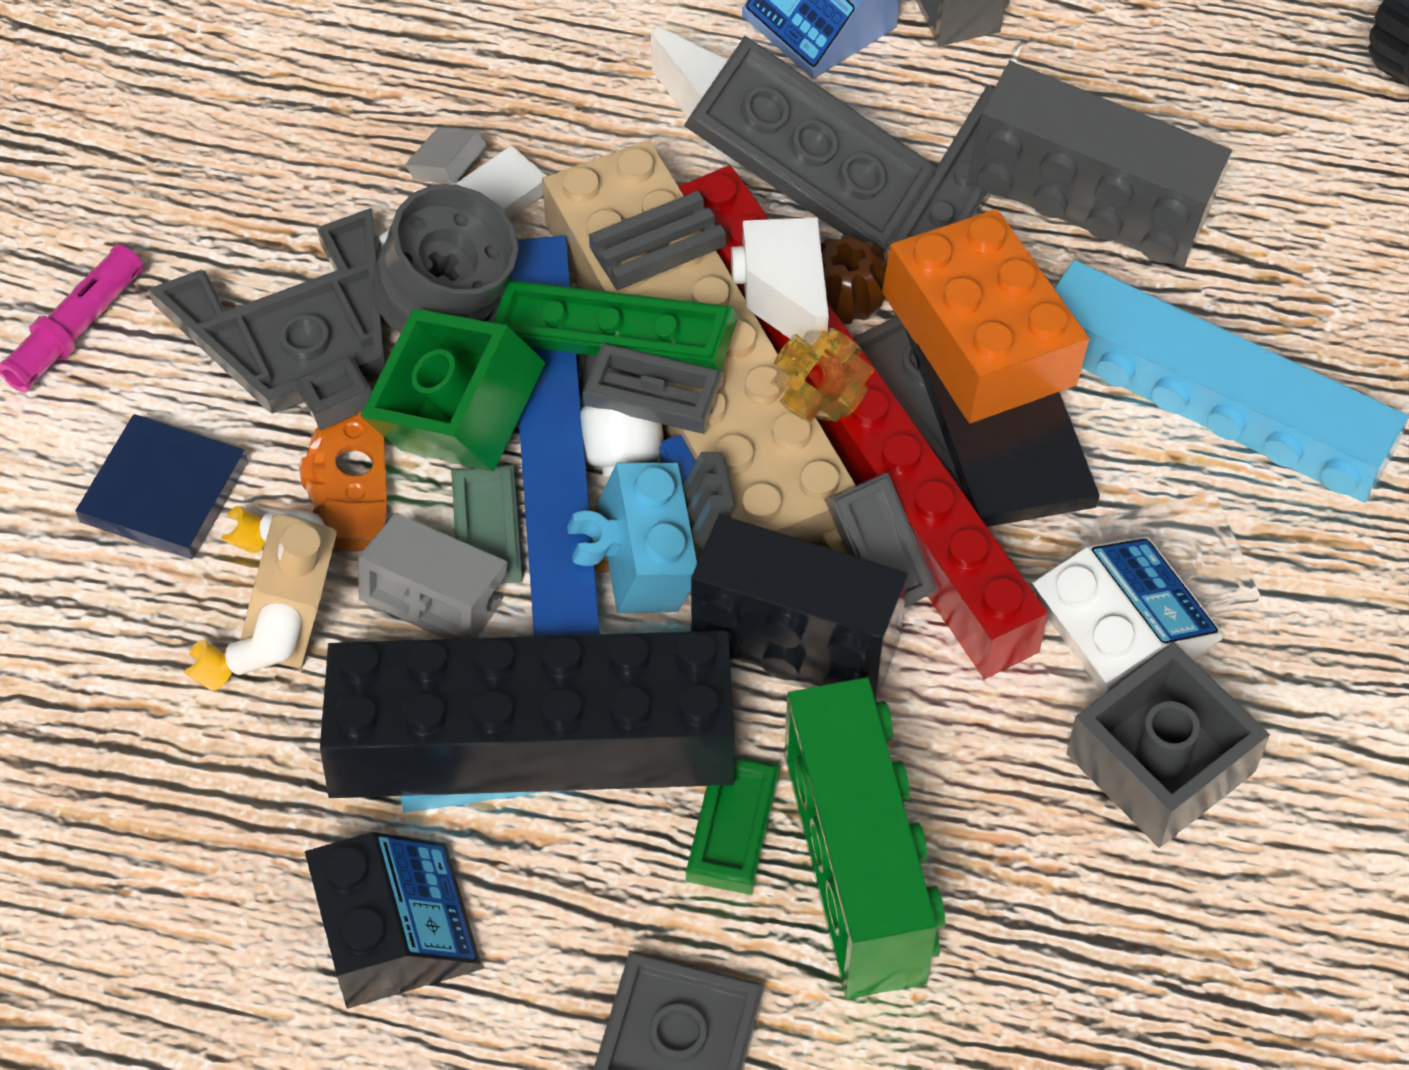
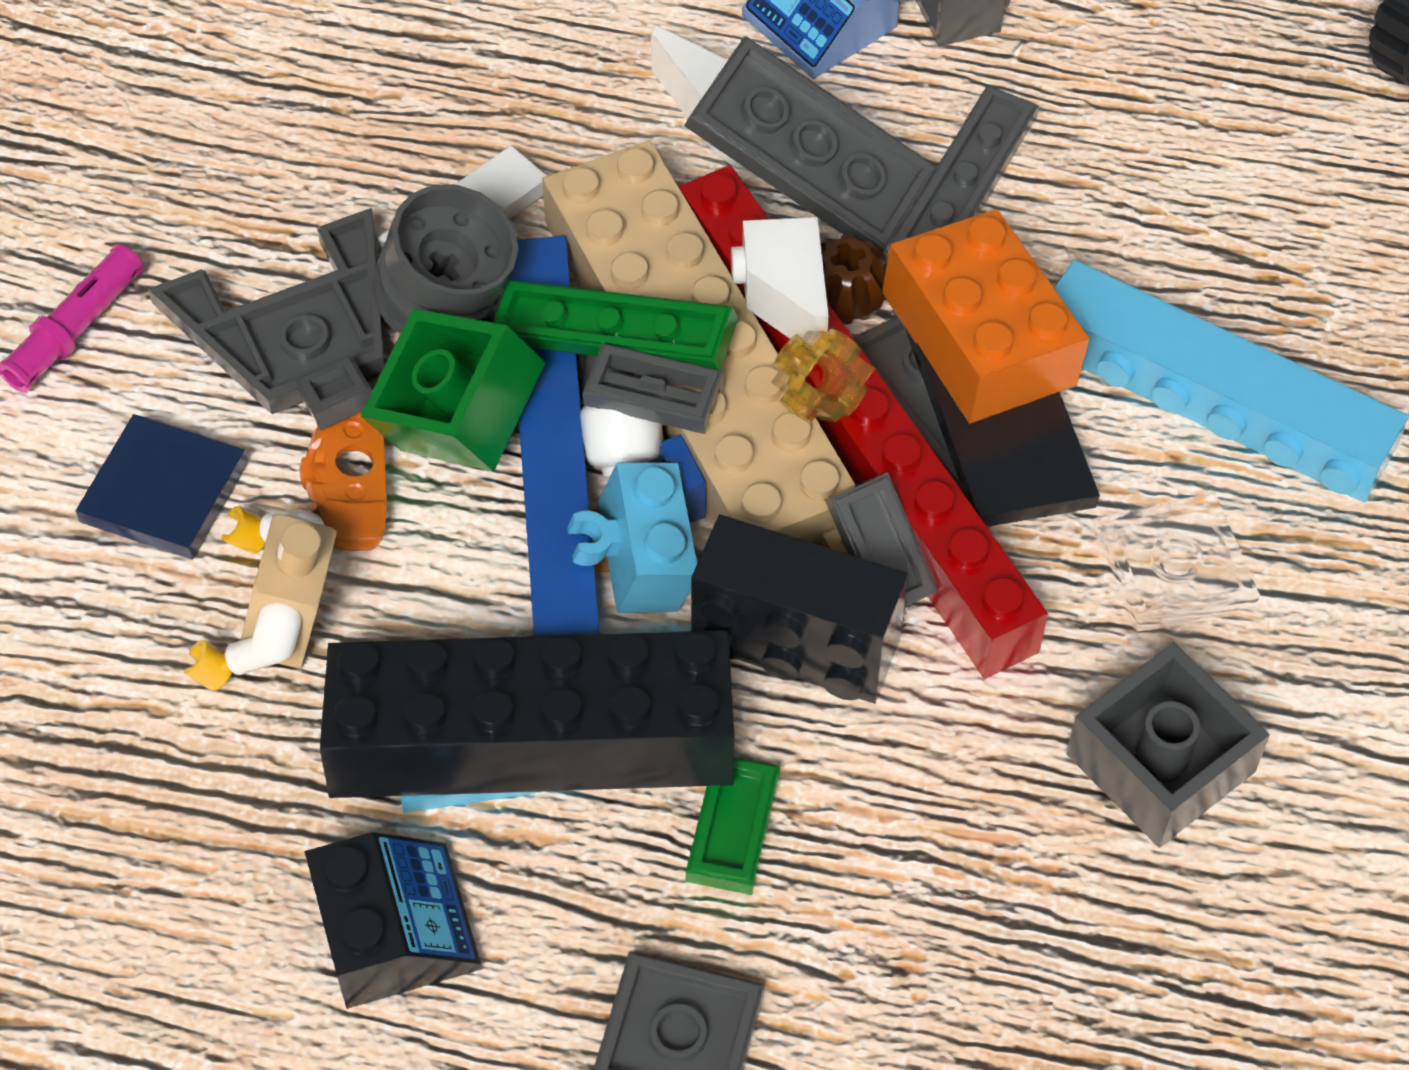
light grey hinge [358,512,507,639] -> none
light grey tile [405,127,487,183] -> none
sand green tile [451,465,522,584] -> none
dark grey tile [589,191,726,291] -> none
dark grey tile [683,452,736,563] -> none
green brick [784,677,945,1000] -> none
dark grey brick [968,60,1232,269] -> none
white slope [1032,536,1224,694] -> none

